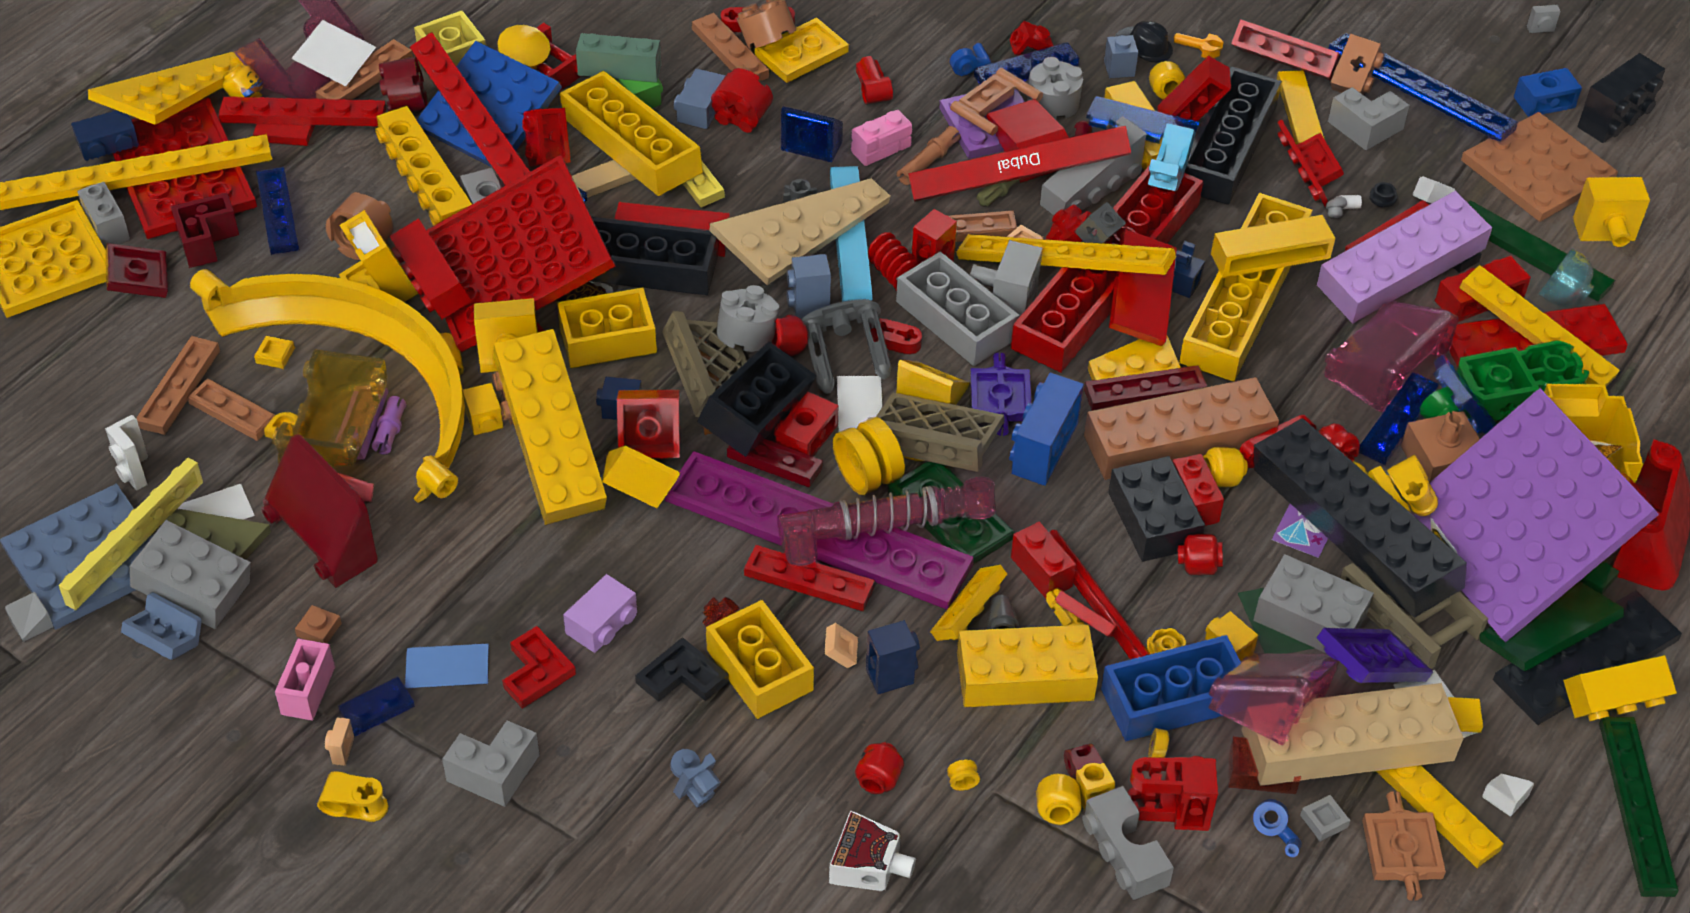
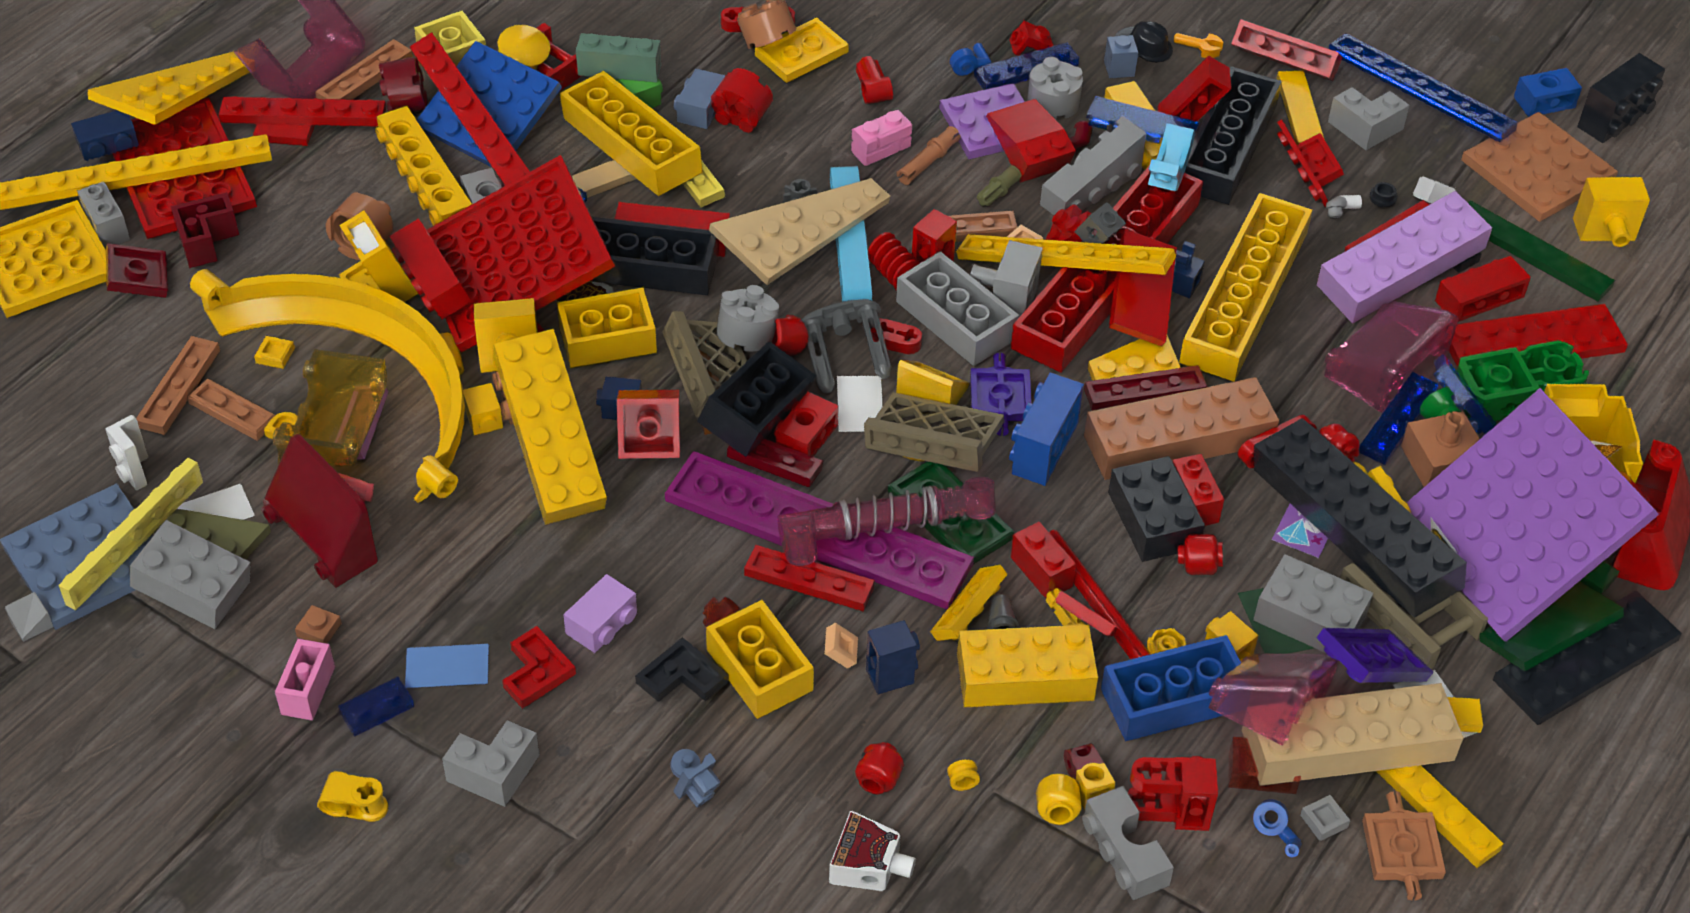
sand blue bracket [121,592,202,660] -> none
yellow head [223,64,264,97] -> none
clear blue plate [256,167,299,255] -> none
white sticker [291,20,376,86] -> none
light nougat plate [325,717,354,766] -> none
medium lavender pin [372,396,407,454] -> none
red bracket [522,108,571,166] -> none
yellow slope [602,446,680,508] -> none
nougat plate [692,13,769,82] -> none
clear blue slope [781,106,843,163] -> none
sand blue brick [787,254,831,318] -> none
yellow wheel [833,417,905,495] -> none
red tile [908,126,1131,202] -> none
nougat plate [950,68,1043,136] -> none
yellow tile [1148,728,1169,758] -> none
yellow head [1149,61,1186,100] -> none
yellow head [1203,447,1248,487] -> none
yellow brick [1211,215,1335,278] -> none
nougat brick [1330,34,1384,95] -> none
yellow piece [1387,454,1438,516] -> none
yellow plate [1459,265,1620,387] -> none
white slope [1482,773,1534,817] -> none
light grey plate [1527,5,1561,33] -> none
clear light blue cylinder [1539,248,1594,306] -> none
yellow brick [1563,655,1677,722] -> none
dark green tile [1599,717,1679,897] -> none

